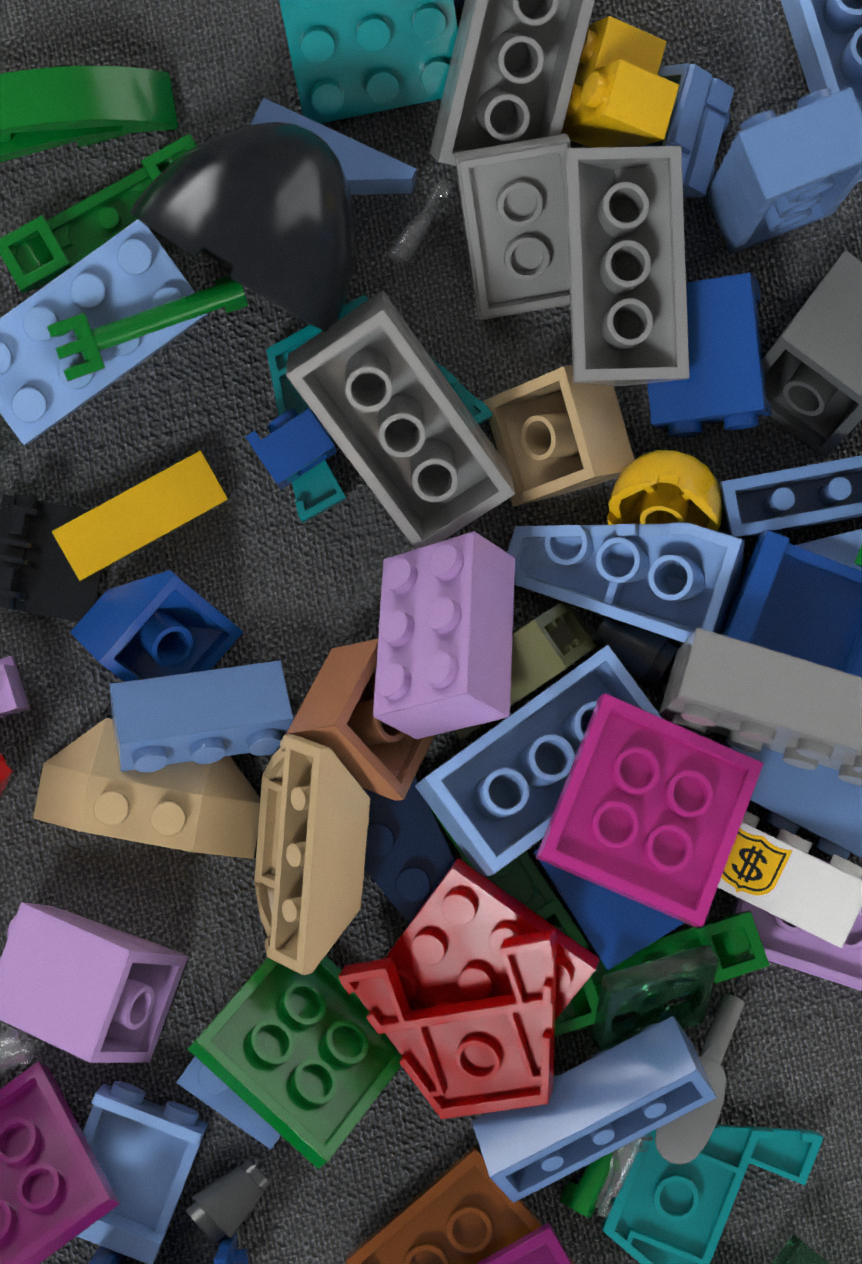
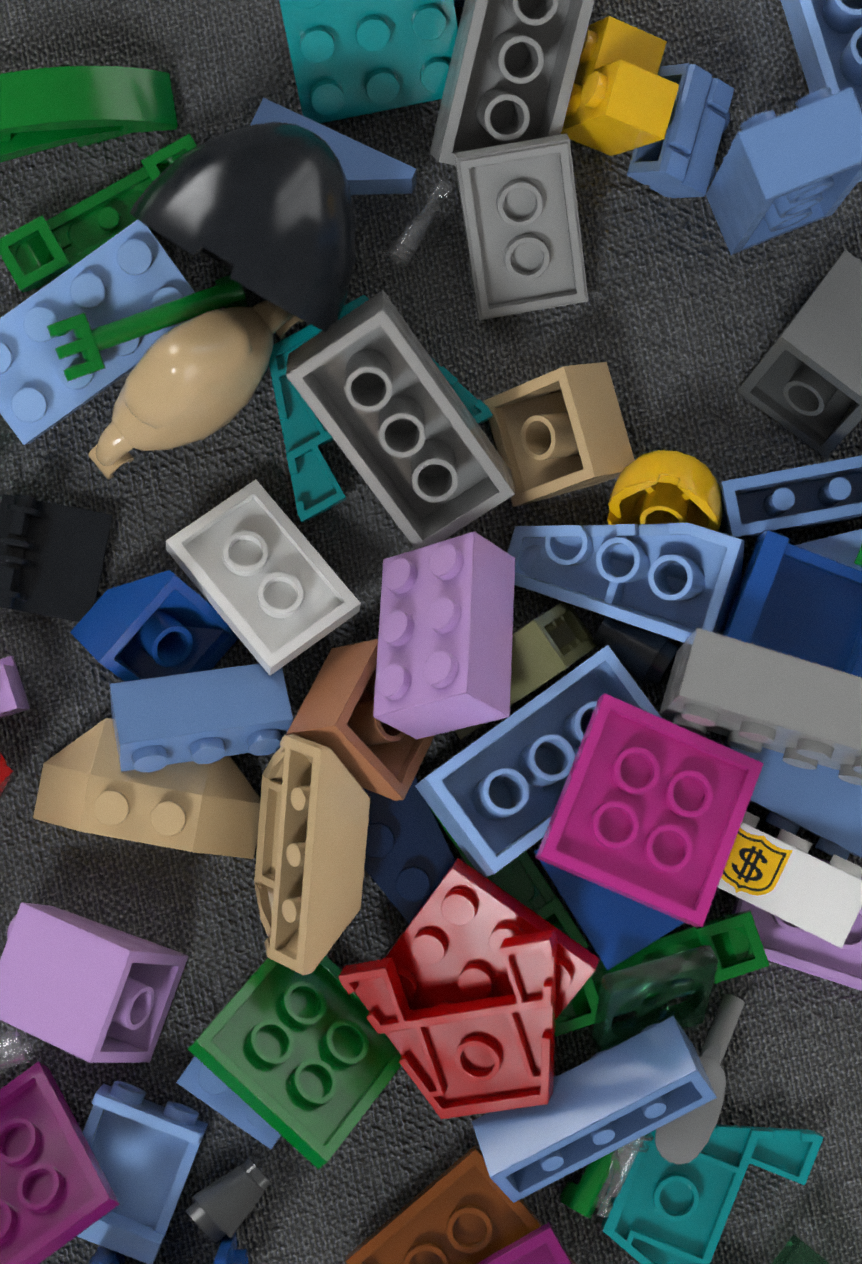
yellow tile [52,450,228,581] -> none
blue brick [245,408,337,490] -> none
light grey slope [565,146,689,386] -> none
blue panel [647,273,772,437] -> none
none -> tan piece [88,300,304,480]
none -> white plate [166,479,361,676]

